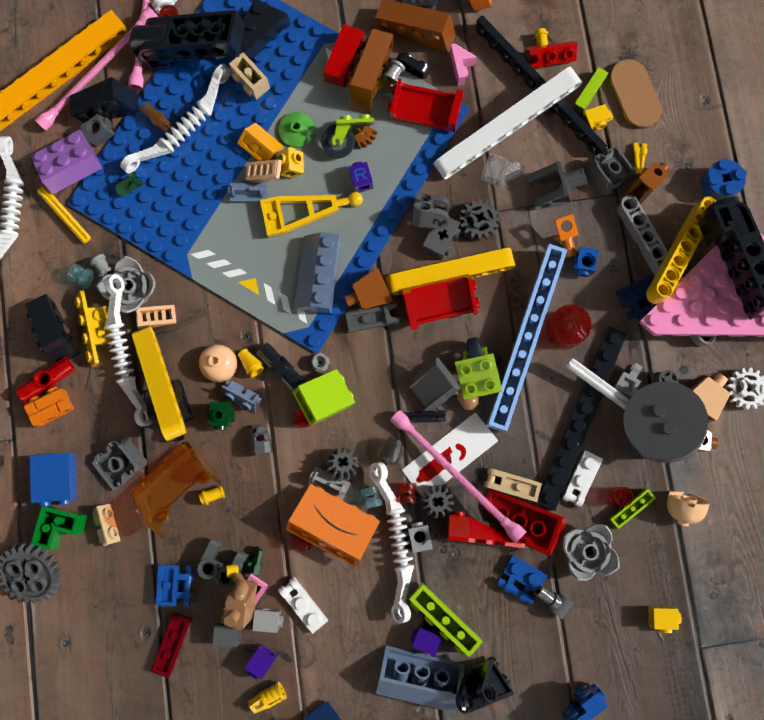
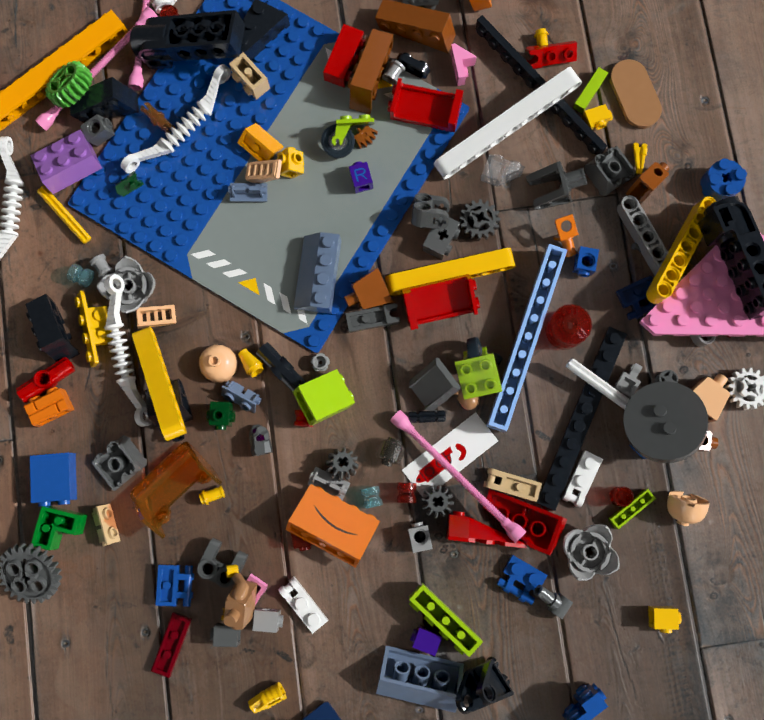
dark green piece [245,546,263,577] -> none
dark purple brick [245,644,278,680] -> none
yellow plate [260,192,363,237] -> none
bright green dish [279,112,315,148] -> none
white piece [369,462,414,624] -> none
none -> bright green gear [45,61,93,108]

